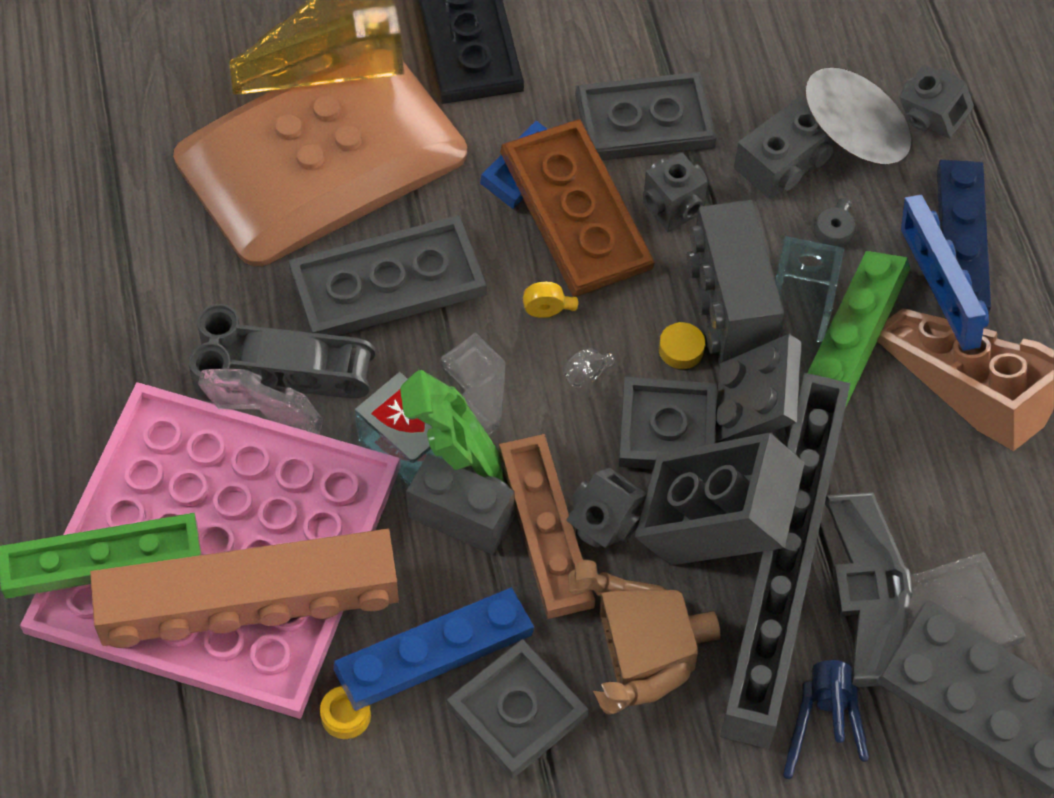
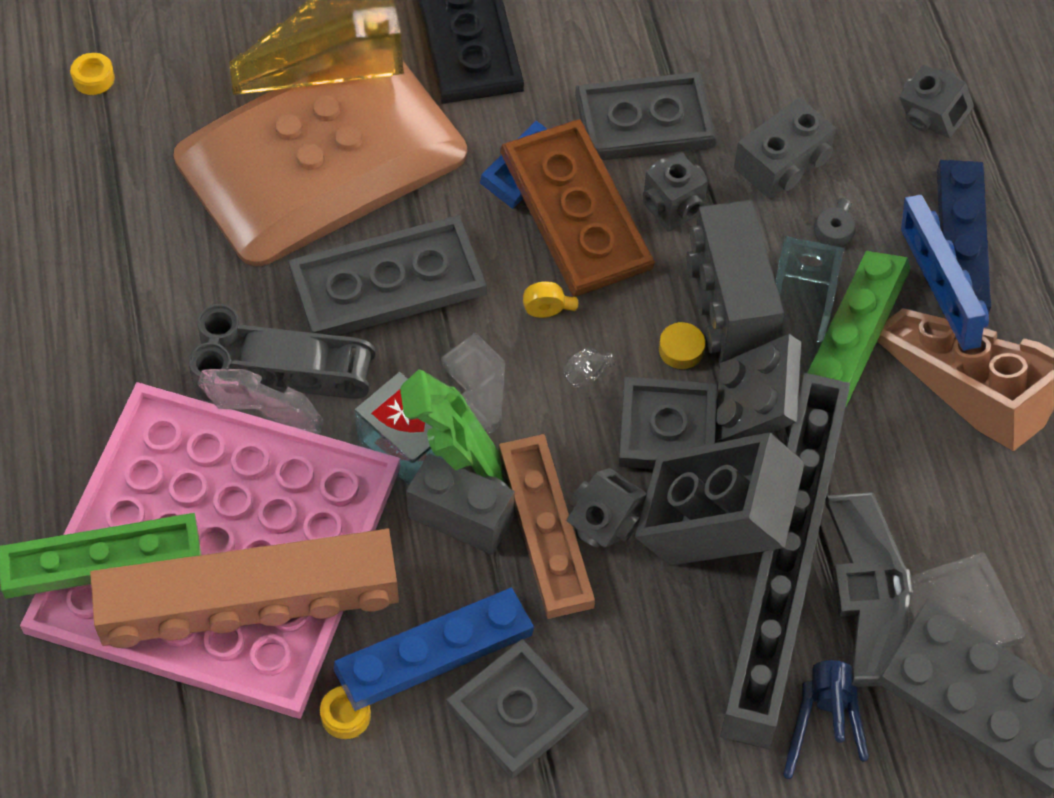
medium nougat torso [568,560,720,714] -> none
flat silver sticker [806,68,911,164] -> none
none -> yellow tile [70,53,115,95]

